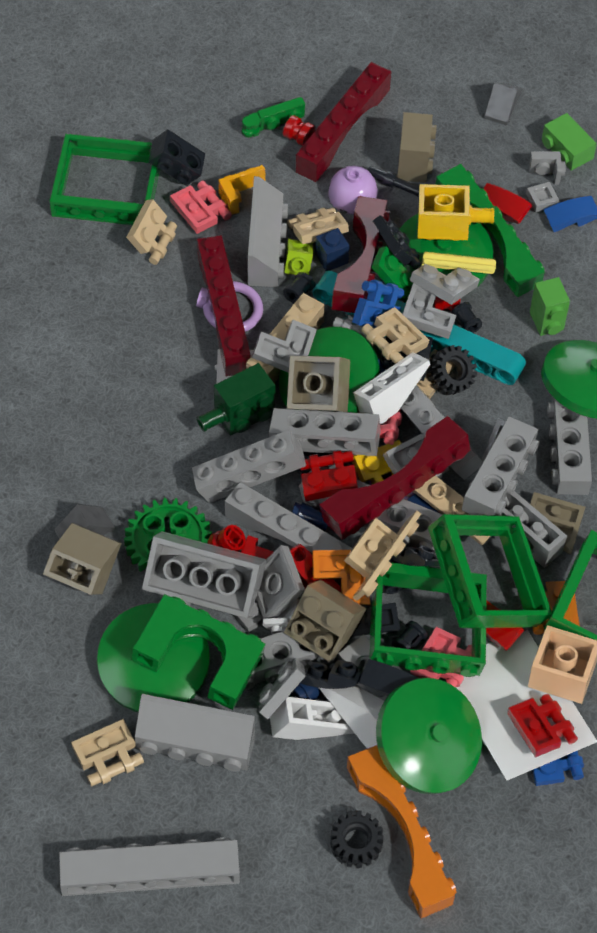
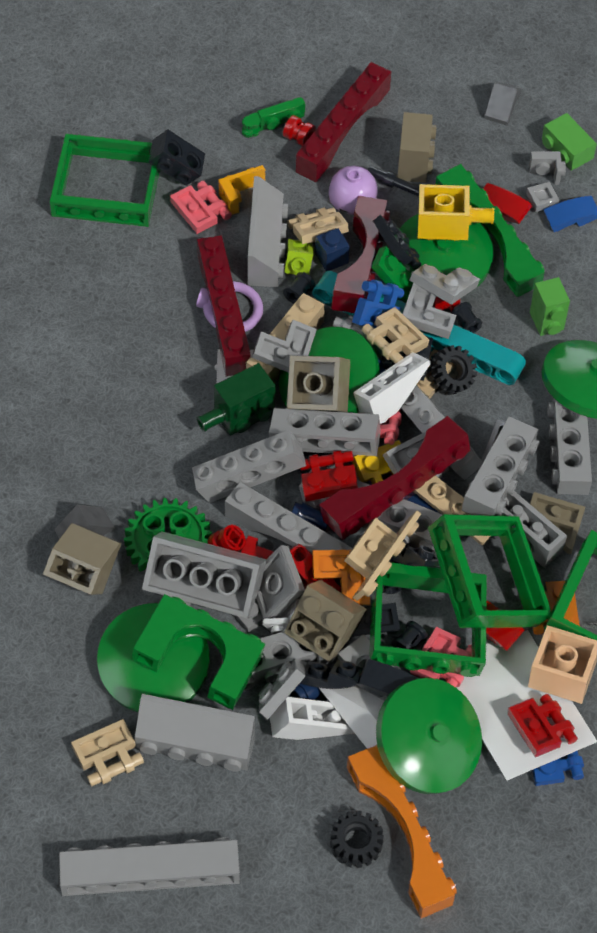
tan plate [126,199,177,265] -> none
light yellow axle [422,252,496,274] -> none

